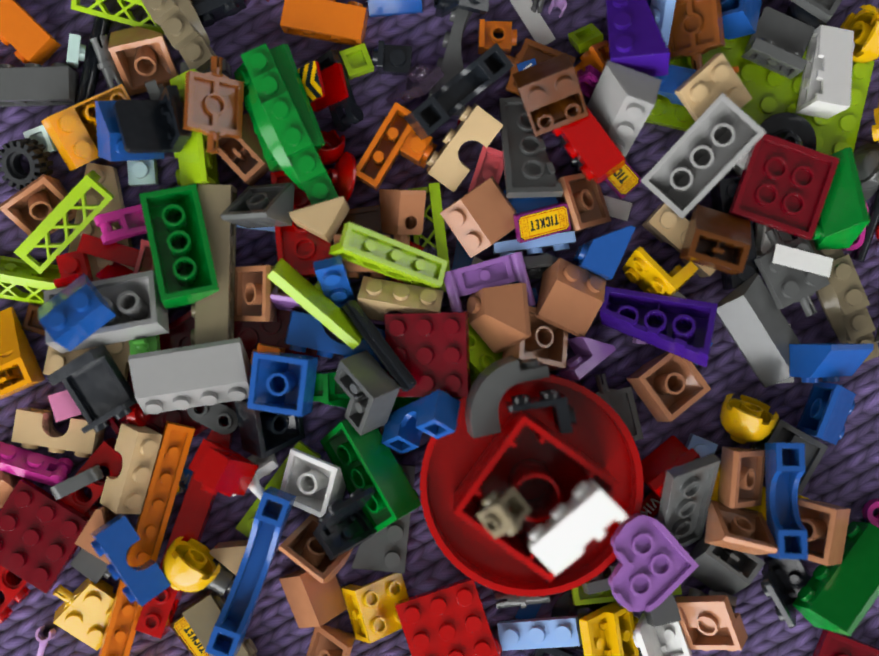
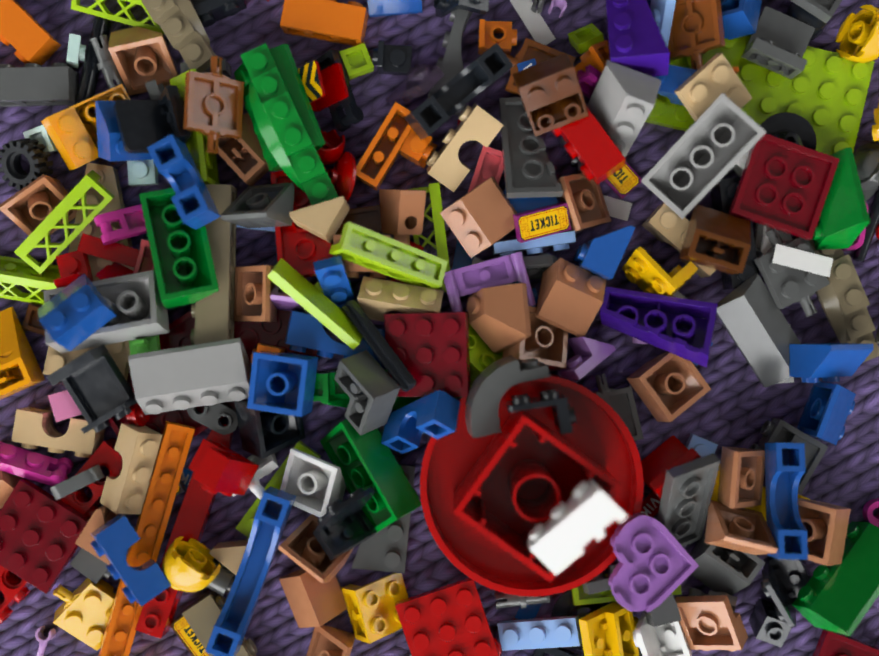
dark tan brick [476,486,532,538] -> none
yellow cylinder [720,394,779,444] -> none
white wedge [796,25,855,119] -> none
none -> blue arch [147,134,221,230]
none -> black brick [749,598,792,648]

